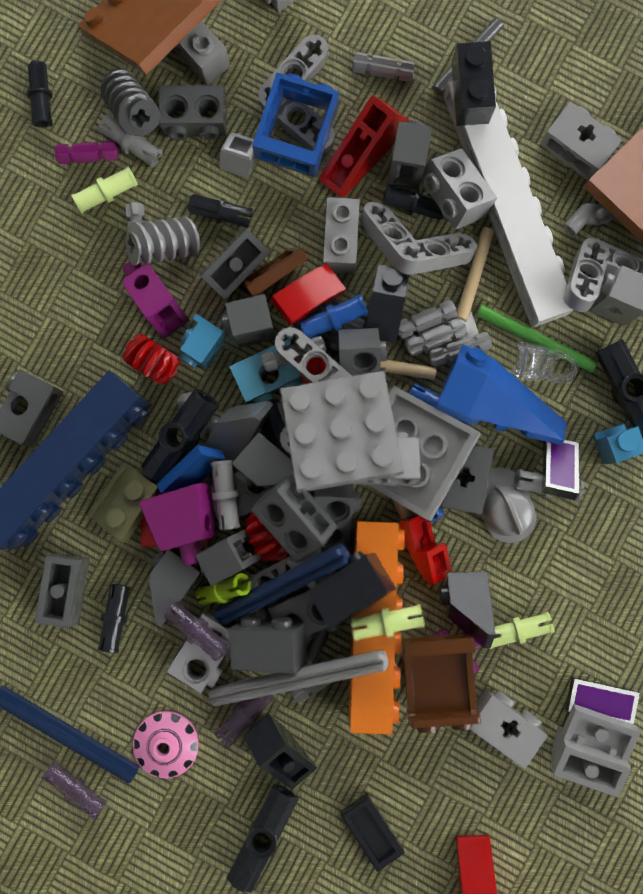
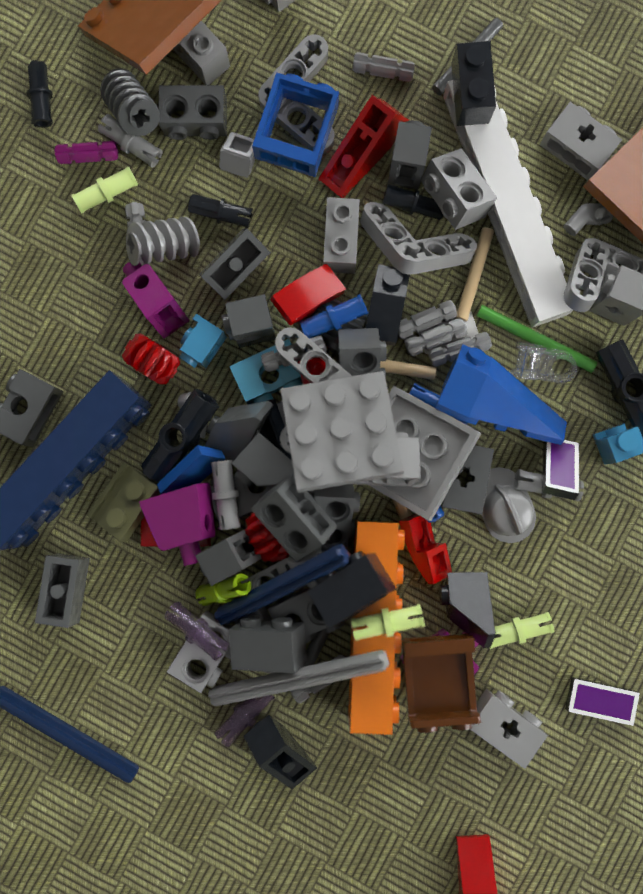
clear purple pin [41,760,107,820] -> none
black pin [97,584,131,653] -> none
bright pink dish [133,711,199,779] -> none
dark grey slope [149,548,203,627] -> none
black piece [226,784,299,893] -> none
reddish brown tile [240,248,309,297] -> none
black tile [340,793,405,872] -> none
light grey brick [551,704,641,798] -> none

